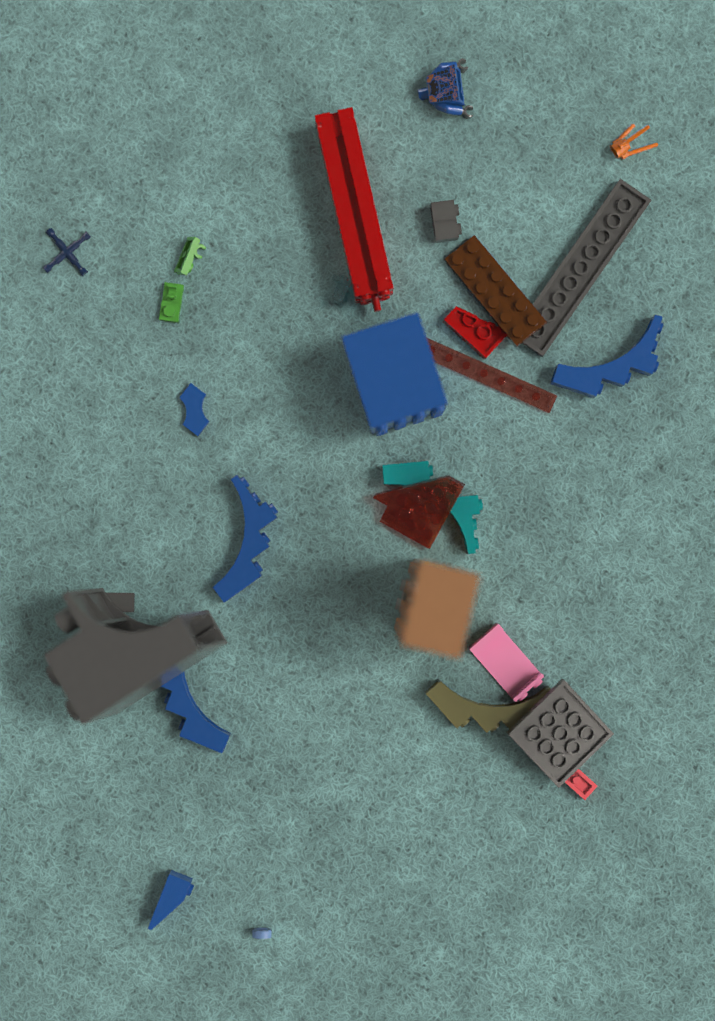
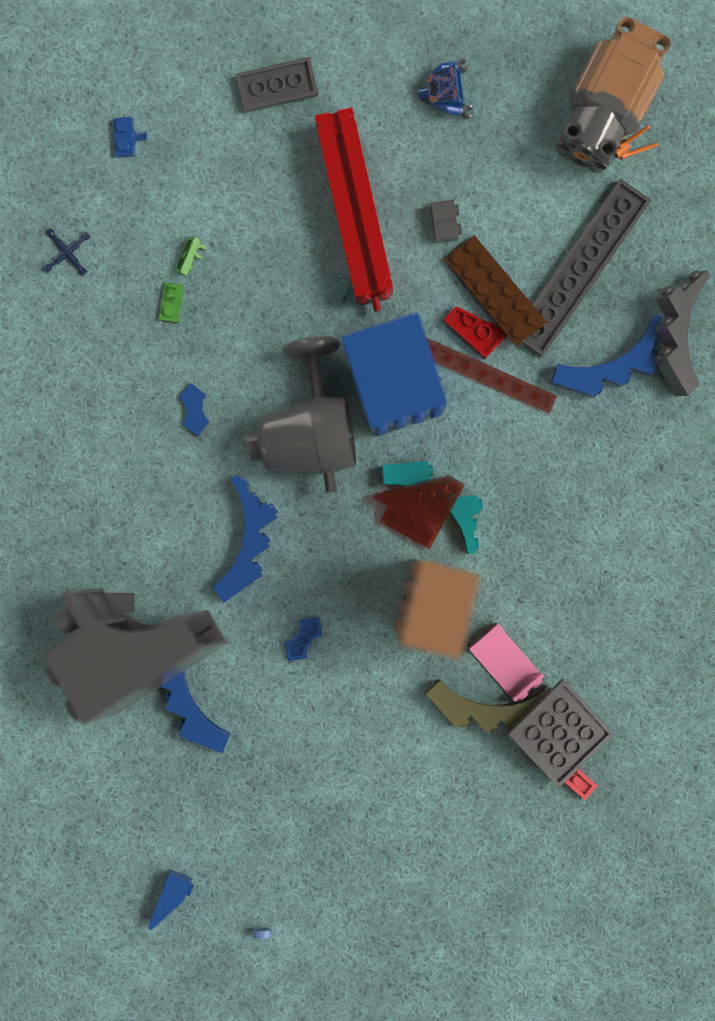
none -> blue plate [113,117,148,158]
none -> dark grey plate [236,57,319,113]
none -> dark grey piece [247,336,356,493]
none -> blue tile [285,617,323,661]
none -> piece [556,17,671,173]
none -> dark grey arch [654,270,711,397]

